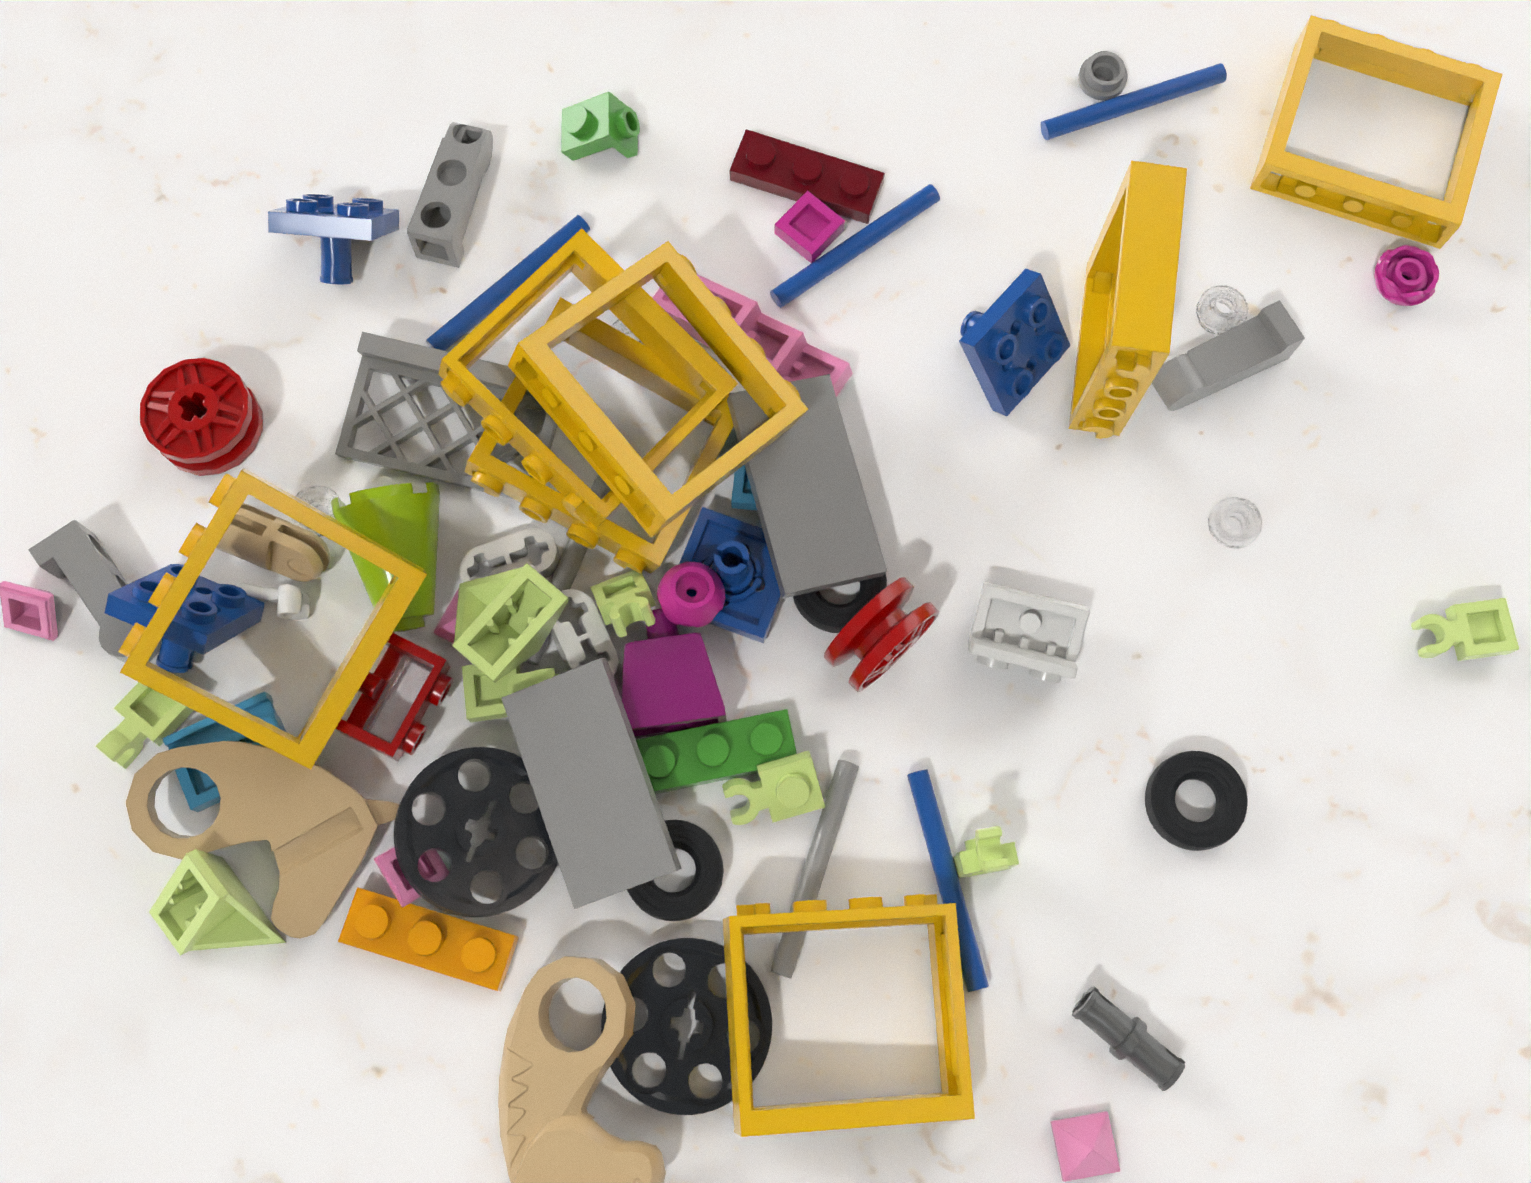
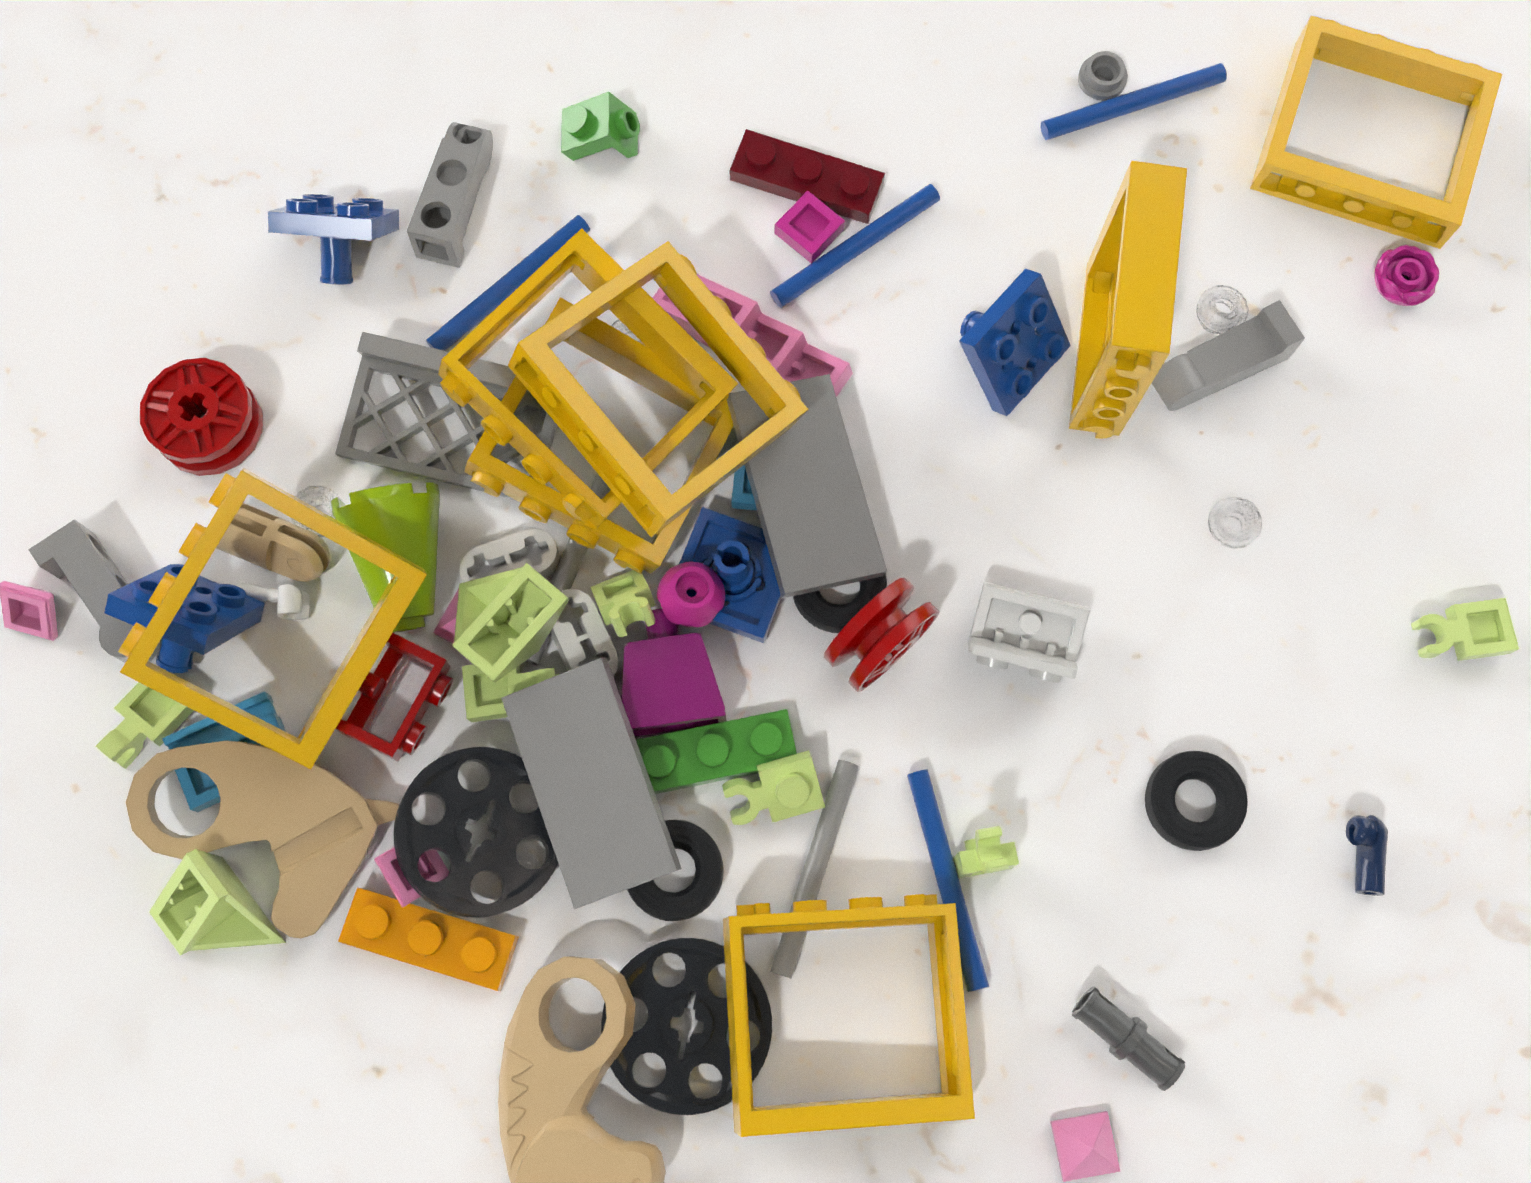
none -> dark blue arm [1345,815,1388,896]

